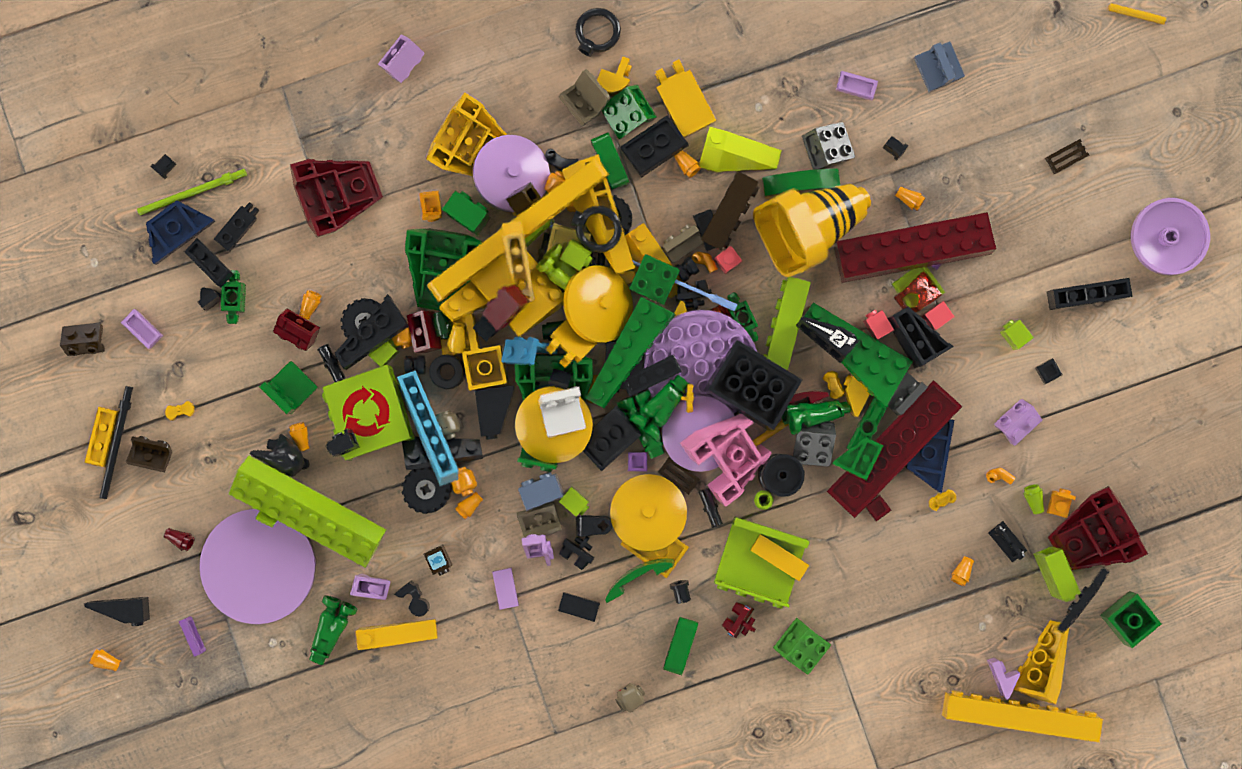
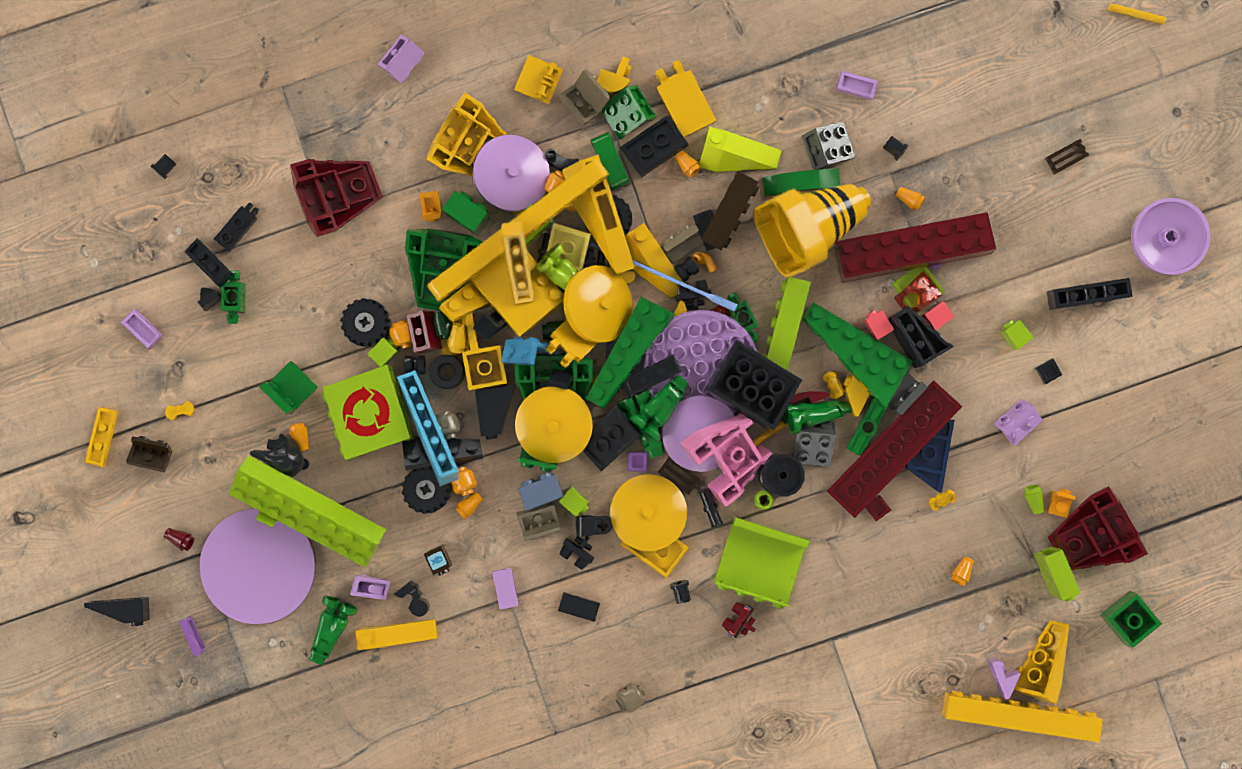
dark brown bracket [60,322,105,356] -> none
light orange cone [89,649,121,671] -> none
black bar [99,386,133,499] -> none
lime bar [137,169,247,216] -> none
dark blue wing [146,200,216,265] -> none
dark red brick [273,308,320,351] -> none
light orange cone [299,290,321,320] -> none
black pin [317,344,346,383] -> none
black brick [326,429,359,457] -> none
black wing [334,294,409,370] -> none
dark red brick [482,284,530,331] -> none
dark brown brick [506,182,541,215] -> none
lavender bracket [522,534,554,566] -> none
white bracket [539,387,586,437] -> none
lime brick [560,239,593,271] -> none
black piece [571,206,622,253] -> none
black piece [575,8,621,57] -> none
green slope [605,558,675,603] -> none
green bracket [629,254,680,305] -> none
green beam [663,617,698,676] -> none
yellow piece [681,384,694,413] -> none
coral brick [714,246,742,274] -> none
yellow tile [750,534,809,581] -> none
bright green bracket [773,617,831,675] -> none
black slope [796,316,859,363] -> none
green wing [832,437,883,480] -> none
sand blue bracket [914,41,965,92] -> none
light orange arm [986,467,1015,485] -> none
black hinge [988,521,1027,563] -> none
black wing [1056,567,1110,633] -> none
none -> yellow hinge [514,55,564,104]

